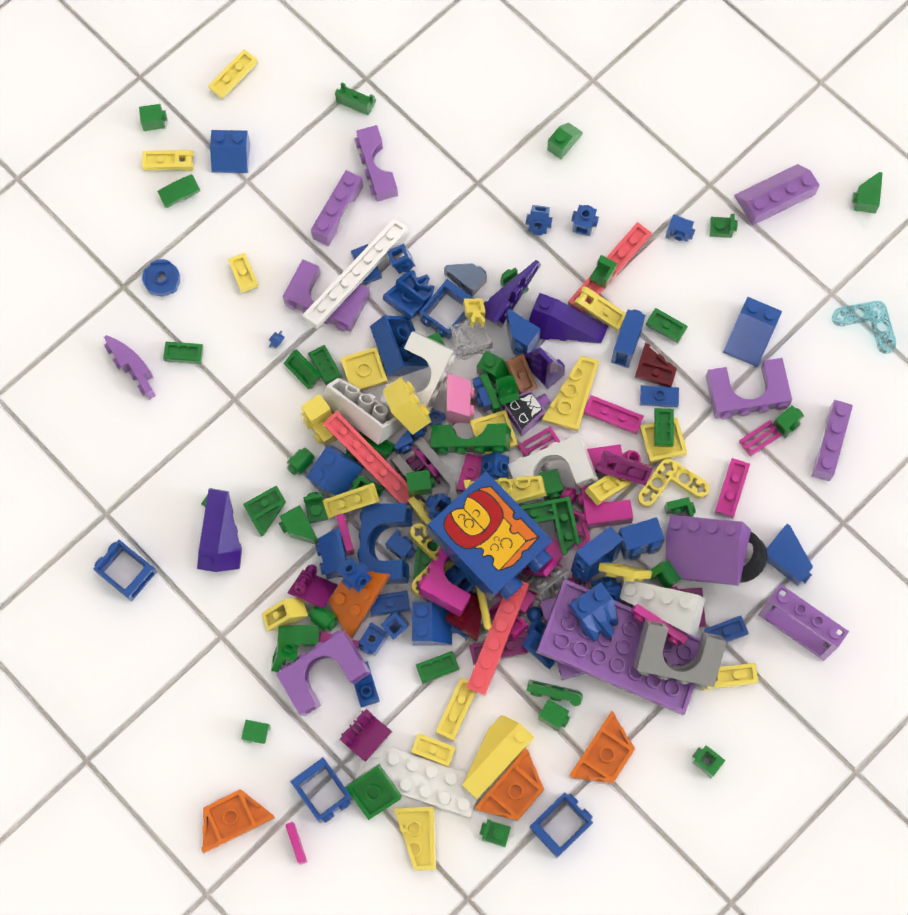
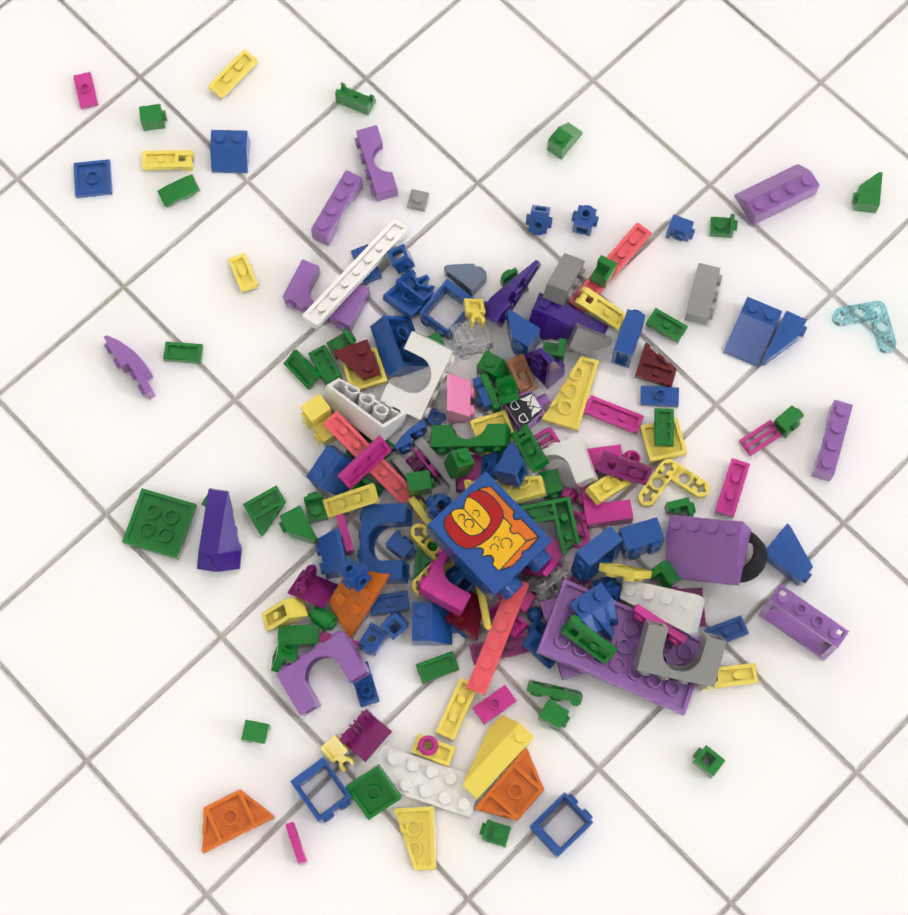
blue window [93,540,157,602] -> none
blue plate [142,259,180,296] -> none
blue plate [268,331,285,349] -> none
green brick [287,447,315,475] -> none
light yellow brick [383,377,431,435] -> none
orange wing [569,711,635,784] -> none
medium lavender arch [706,358,792,419] -> none
none -> dark pink plate [73,72,99,109]
none -> blue tile [73,159,113,198]
none -> green plate [122,488,197,560]
none -> light yellow plate [320,734,355,772]
none -> green bracket [326,328,356,360]
none -> dark red wing [333,339,381,381]
none -> dark pink plate [337,435,392,490]
none -> light grey plate [407,189,430,212]
none -> dark pink plate [418,735,438,756]
none -> green brick [444,448,475,479]
none -> dark pink plate [473,685,517,725]
none -> blue slope [494,442,527,487]
none -> green plate [510,424,550,473]
none -> light grey brick [543,253,586,306]
none -> green panel [543,338,567,362]
none -> green plate [561,615,618,665]
none -> light grey slope [567,323,612,355]
none -> light grey brick [684,263,723,325]
none -> blue slope [761,310,808,366]

